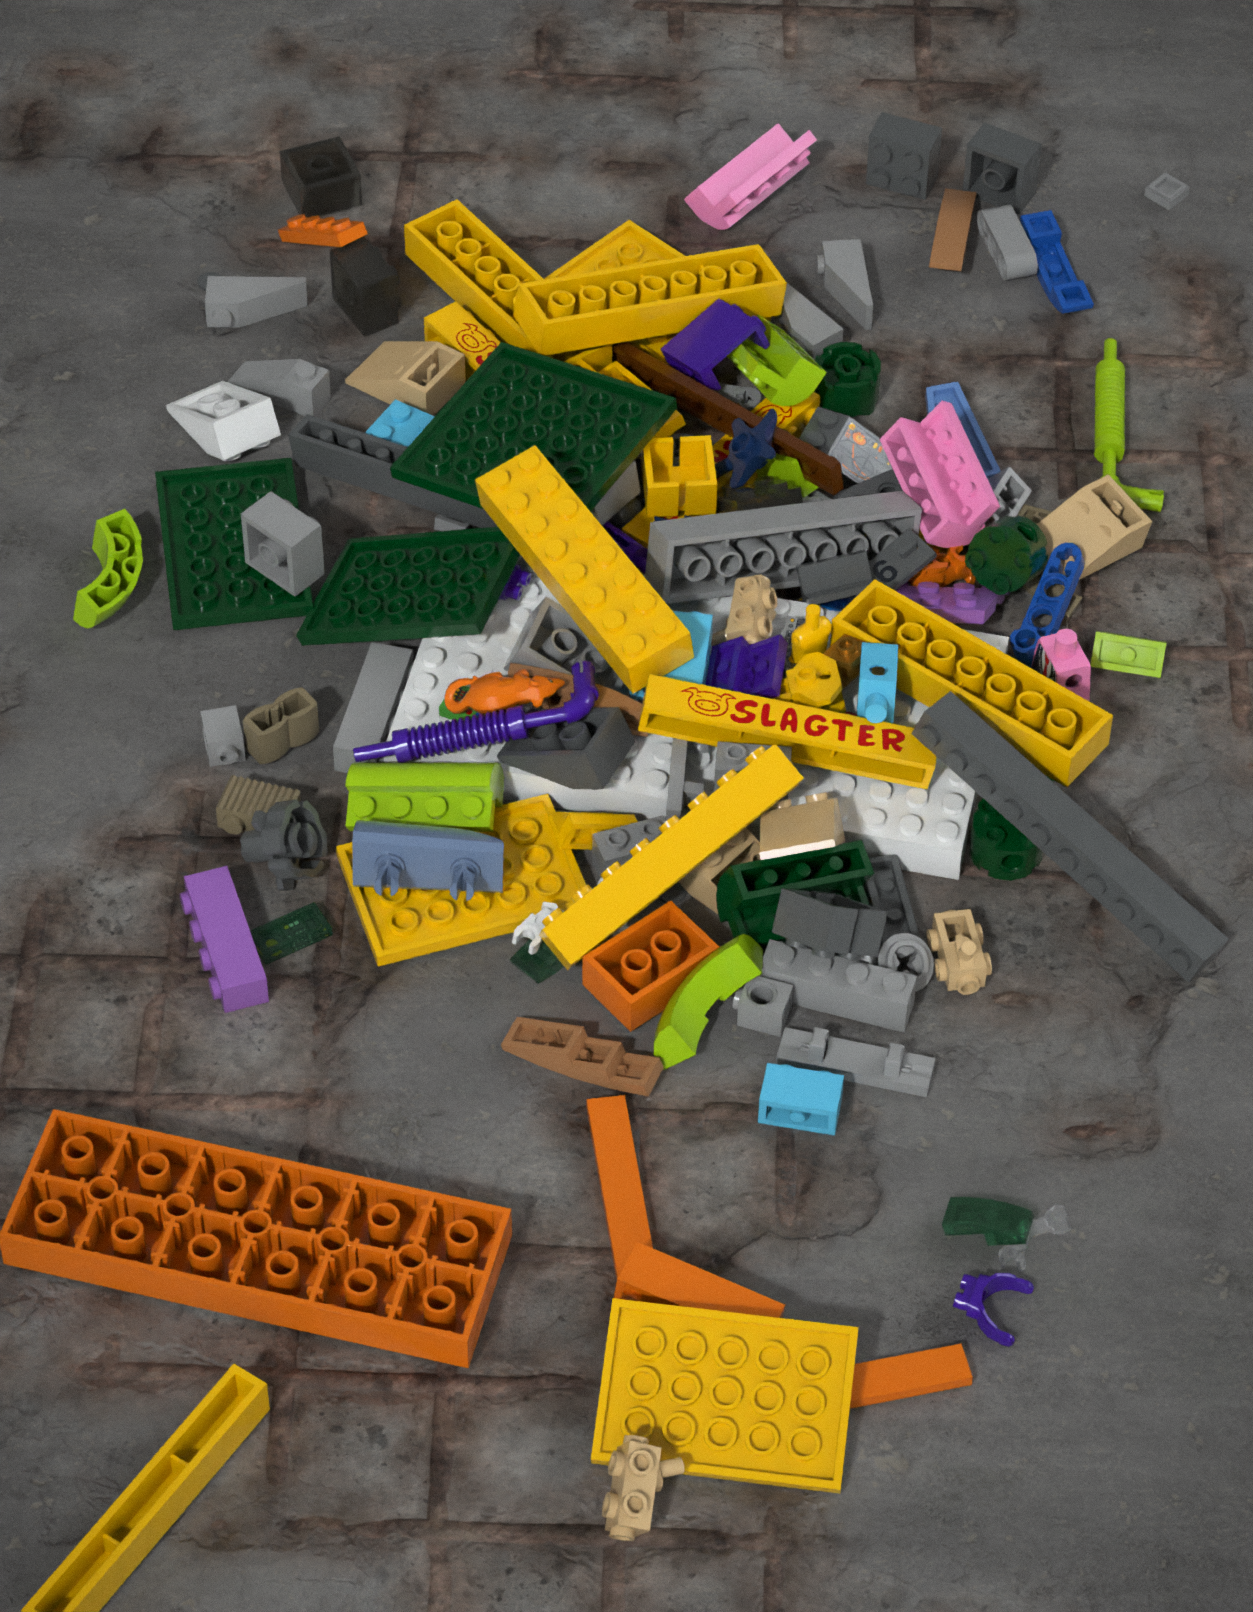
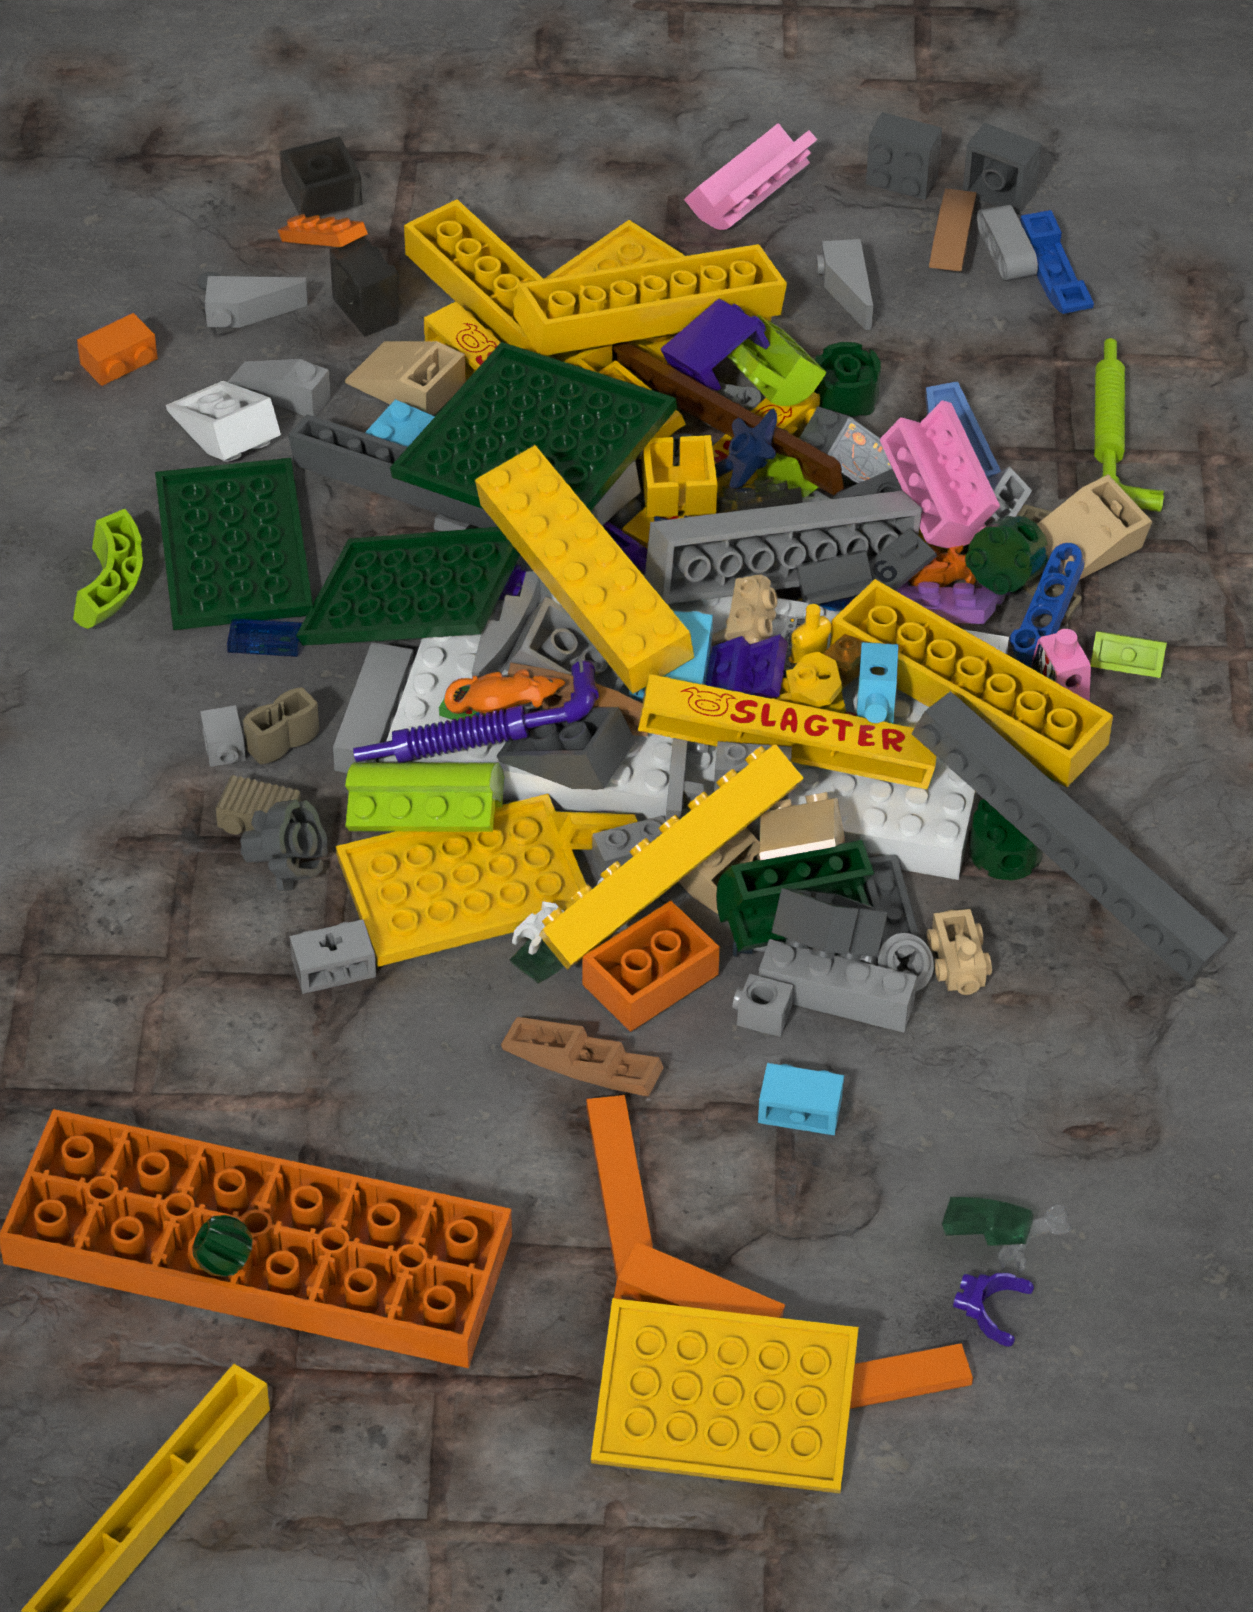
medium lavender brick [180,866,269,1013] -> none
light grey brick [241,491,325,596] -> none
clear green tile [250,902,333,965] -> none
sand blue piece [352,820,504,901] -> none
tan brick [602,1435,685,1541] -> none
lime brick [654,934,763,1070] -> none
light grey hinge [776,1027,936,1097] -> none
light grey slope [778,283,843,360] -> none
light grey tile [1144,172,1190,210] -> none
none -> orange brick [77,313,158,386]
none -> dark green piece [193,1215,252,1277]
none -> clear blue tile [227,619,302,657]
none -> light grey brick [289,919,376,994]
none -> light grey slope [472,571,541,678]

